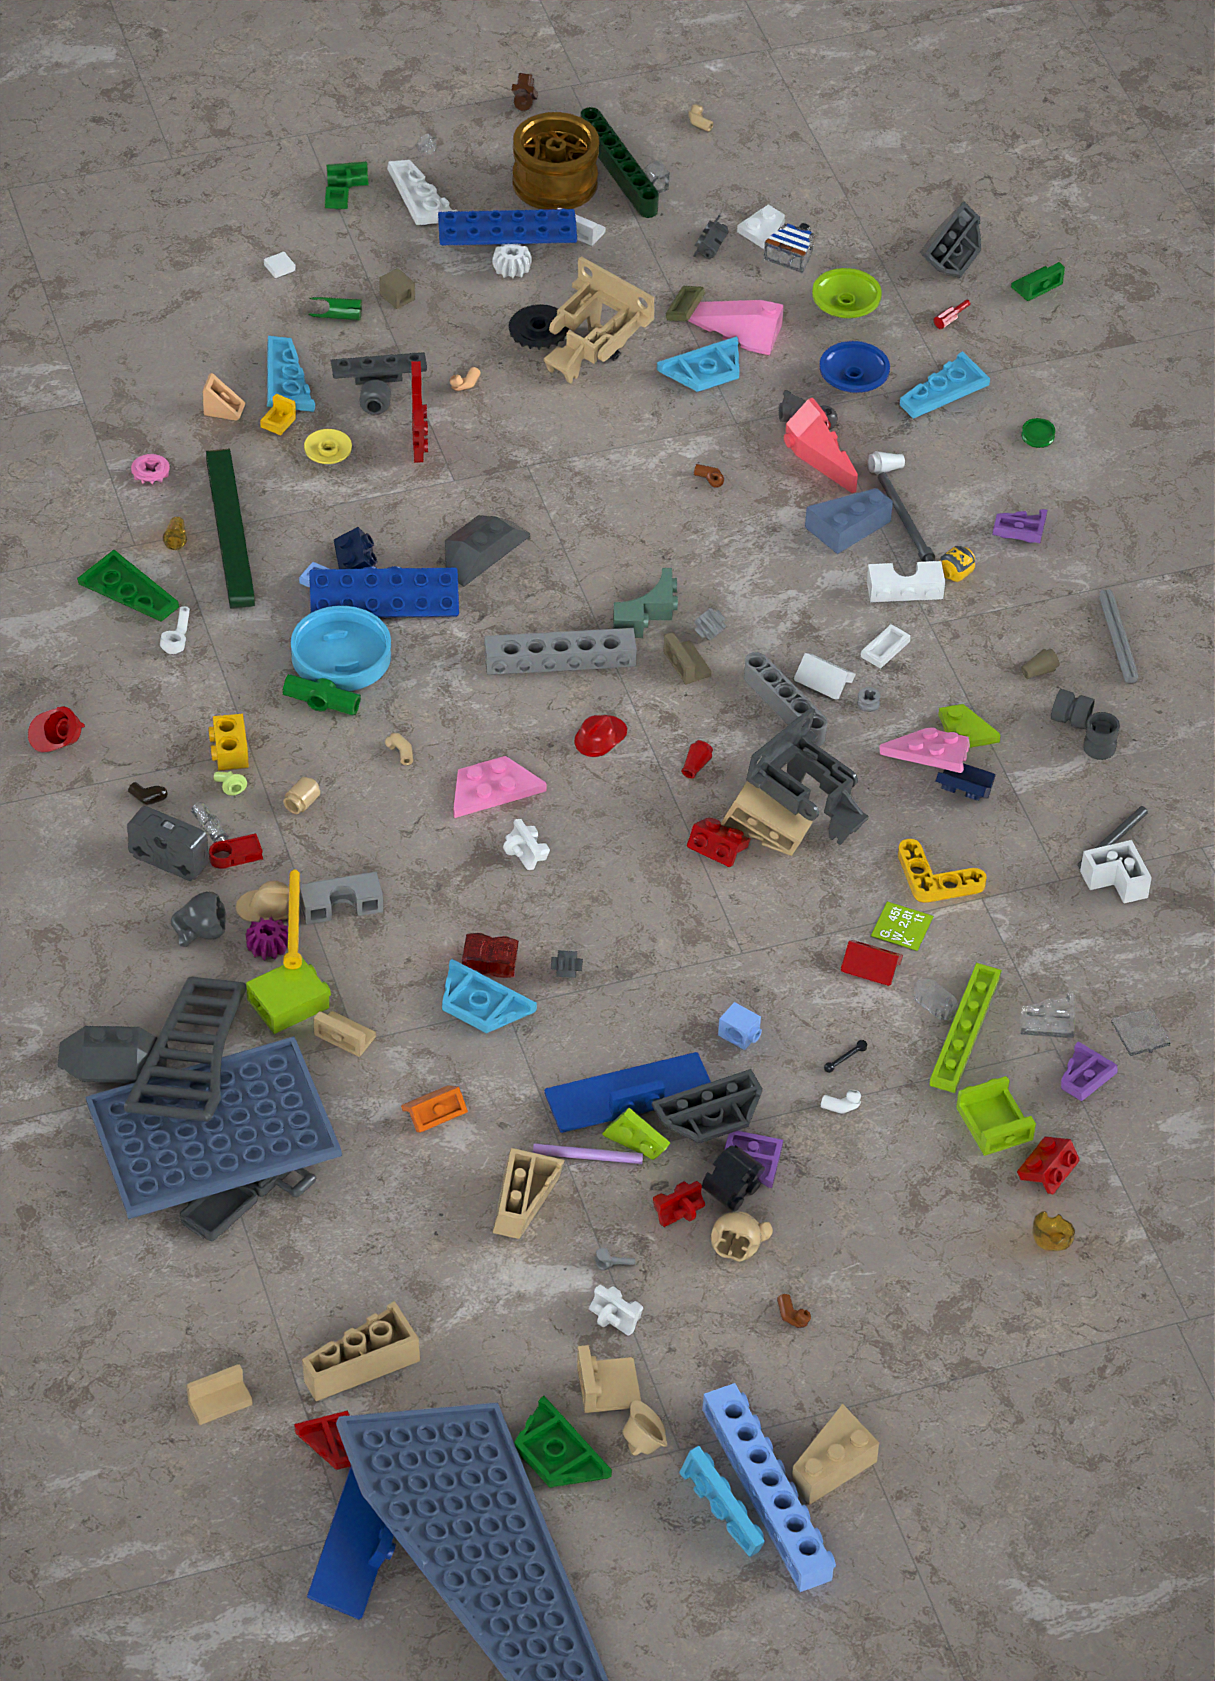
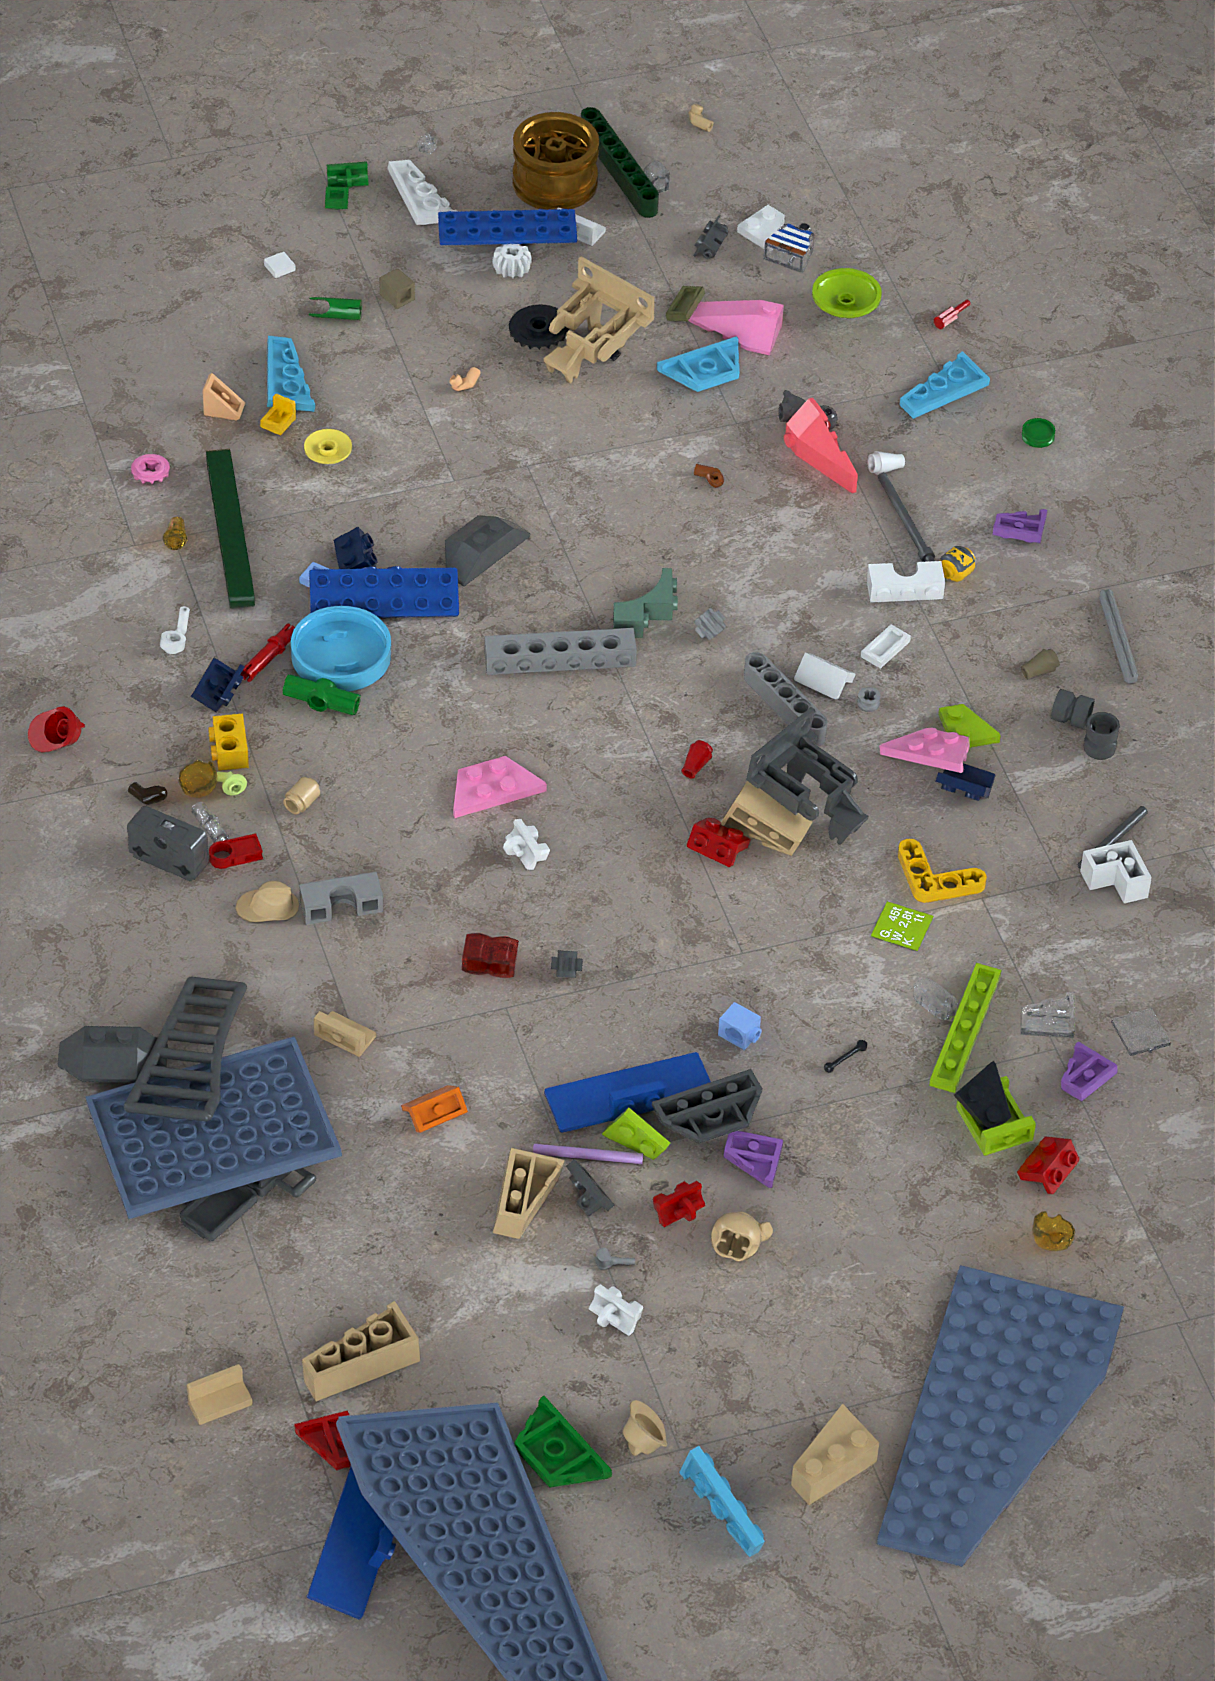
green wing [77,550,180,622] -> none
dark grey piece [171,891,226,947] -> none
magenta gear [246,916,288,961] -> none
lime brick [246,957,331,1034] -> none
yellow bar [283,869,302,969] -> none
dark grey bracket [331,352,427,385] -> none
dark grey head [359,380,391,415] -> none
tan arm [385,733,413,765] -> none
red wing [411,361,428,463] -> none
medium azure wing [442,959,537,1033] -> none
reddish brown hips [511,73,538,112] -> none
red piece [574,715,627,757] -> none
tan bracket [577,1345,641,1413] -> none
dark tan panel [663,632,711,685] -> none
black brick [702,1145,765,1212] -> none
light blue brick [702,1383,836,1592] -> none
dark orange arm [777,1294,811,1328] -> none
sand blue wedge [805,488,893,554] -> none
blue dish [819,341,890,393] -> none
white arm [821,1090,861,1114] -> none
red panel [841,940,903,986] -> none
dark grey wedge [919,201,981,278] -> none
green panel [1011,262,1065,301] -> none
none -> clear yellow hair [178,759,218,798]
none -> dark blue bracket [191,657,245,712]
none -> red pin [240,623,295,682]
none -> dark grey hinge [566,1159,615,1216]
none -> sand blue wing [877,1265,1124,1567]
none -> black wing [954,1061,1011,1130]

